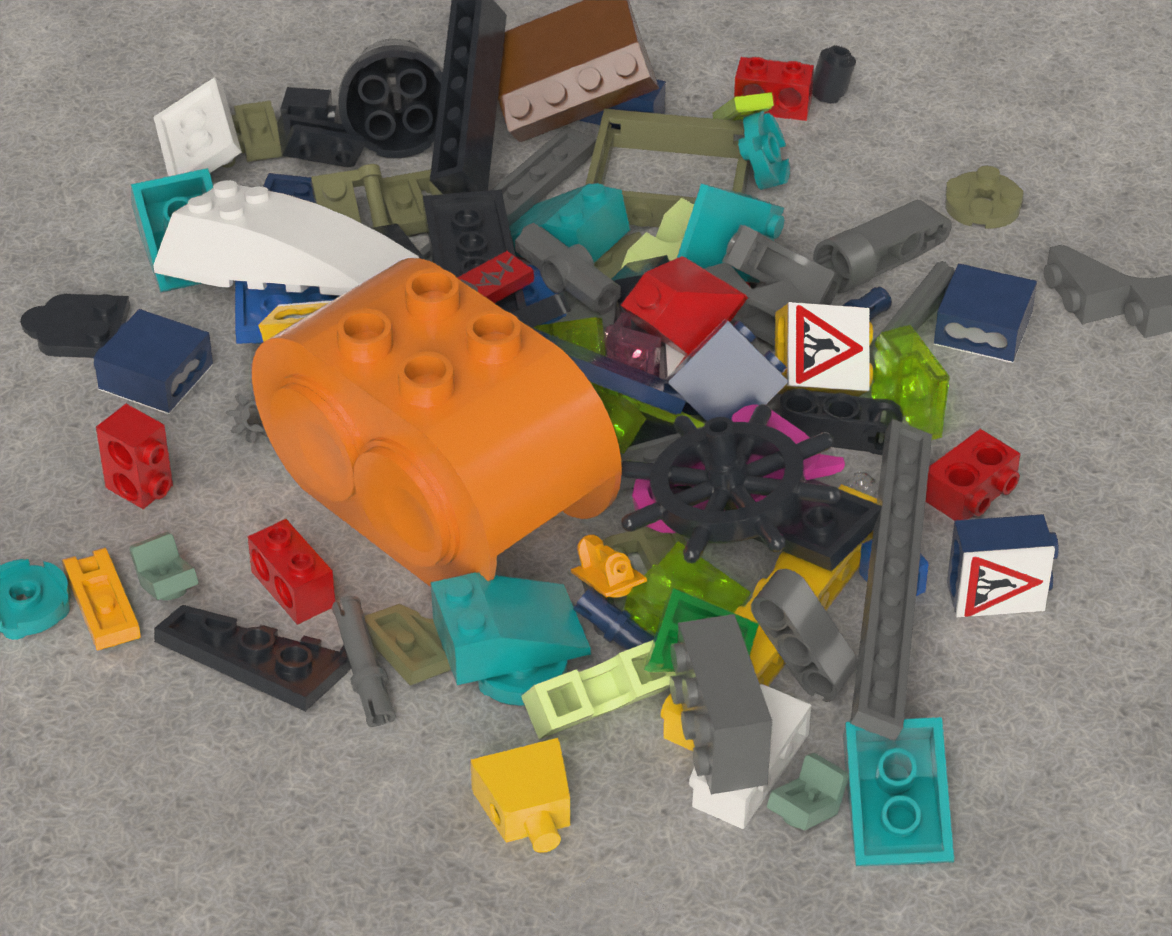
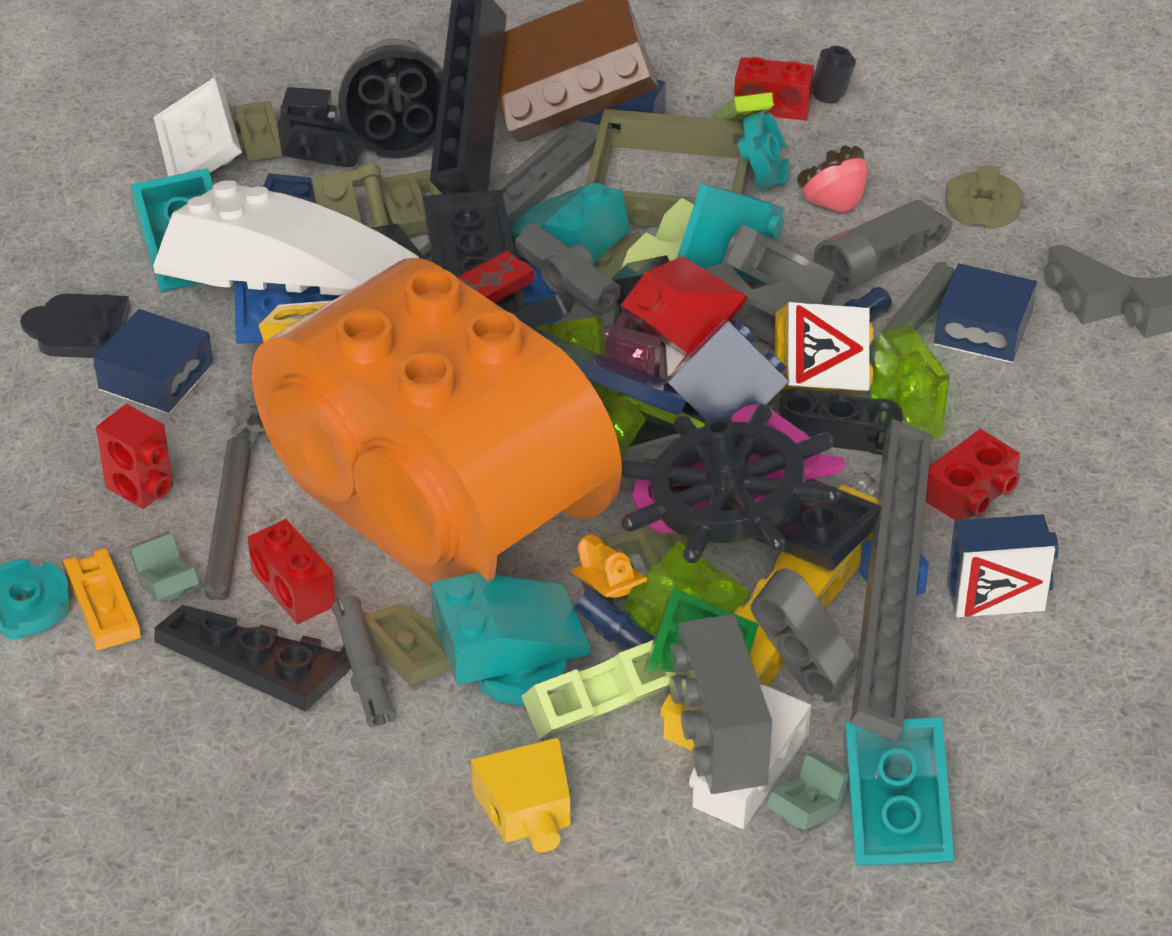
none -> dark grey axle [204,437,251,600]
none -> coral hair [797,145,869,213]

